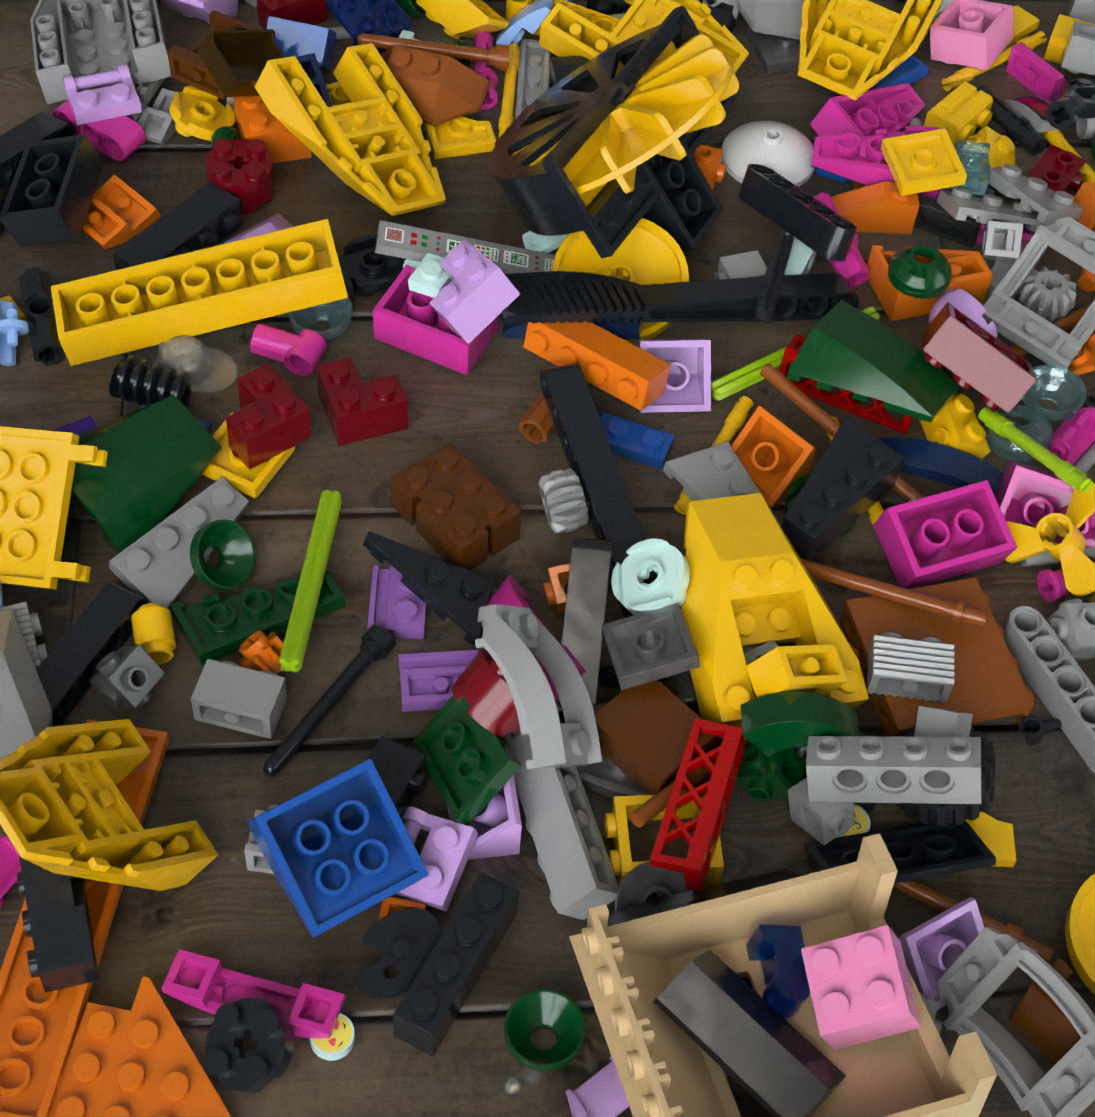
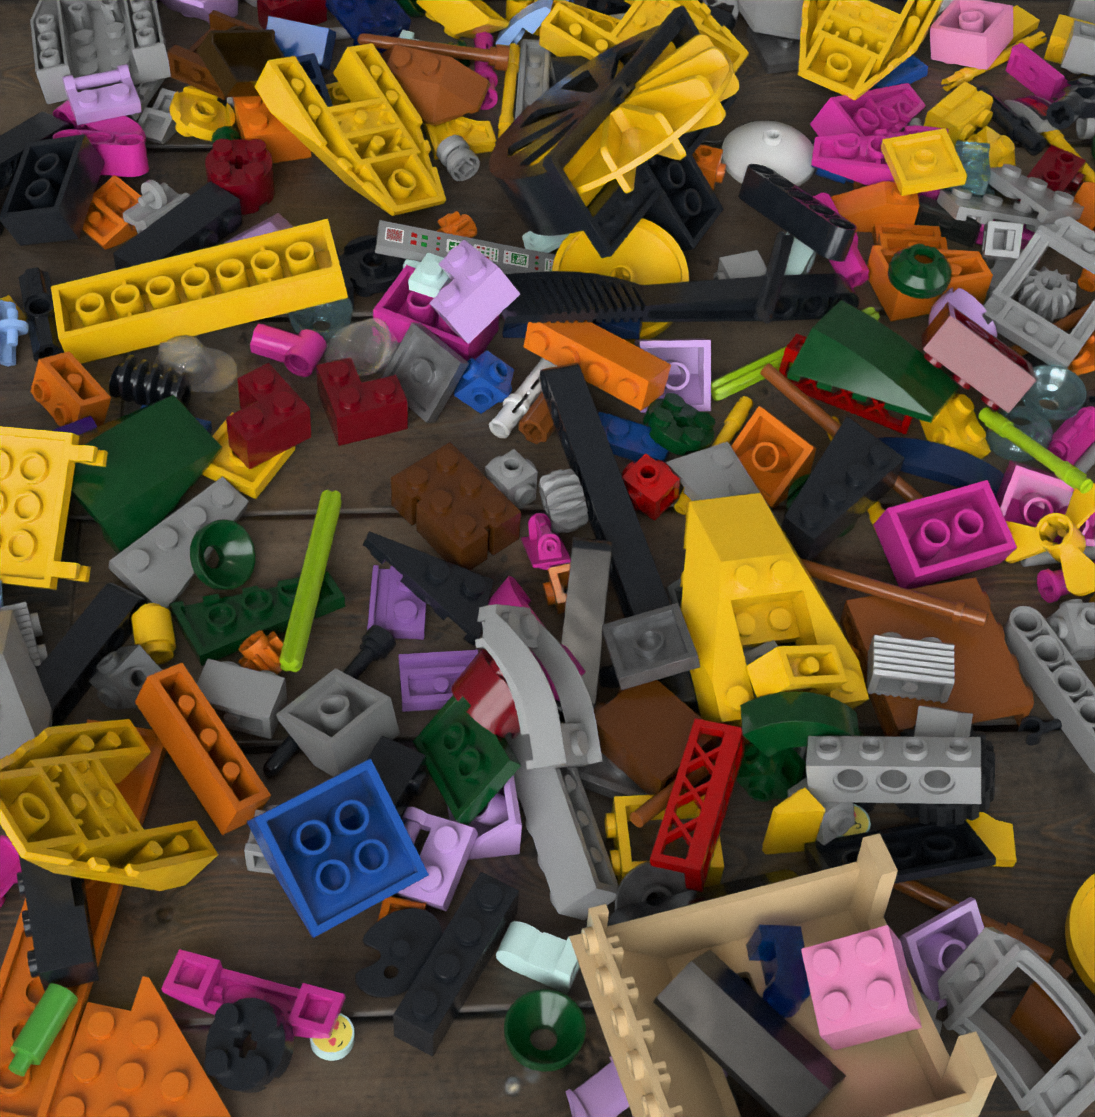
light aqua plate [611,538,690,615] -> none
none -> bright green cylinder [8,983,78,1076]
none -> orange brick [30,351,111,427]
none -> dark pink beam [53,129,149,177]
none -> light grey hips [122,179,190,234]
none -> orange brick [135,662,271,835]
none -> light grey slope [276,668,400,777]
none -> clear piece [325,318,400,378]
none -> flat silver plate [381,322,469,423]
none -> light grey wheel [437,135,480,181]
none -> orange gear [437,211,477,238]
none -> blue brick [454,350,514,414]
none -> light grey brick [485,449,538,510]
none -> white pin [489,358,557,438]
none -> light aqua leg [496,921,580,994]
none -> dark pink hinge [521,513,571,570]
none -> red brick [621,453,680,521]
none -> dark green plate [643,393,716,456]
none -> yellow slope [762,788,825,855]
none -> orange slope [872,222,948,251]

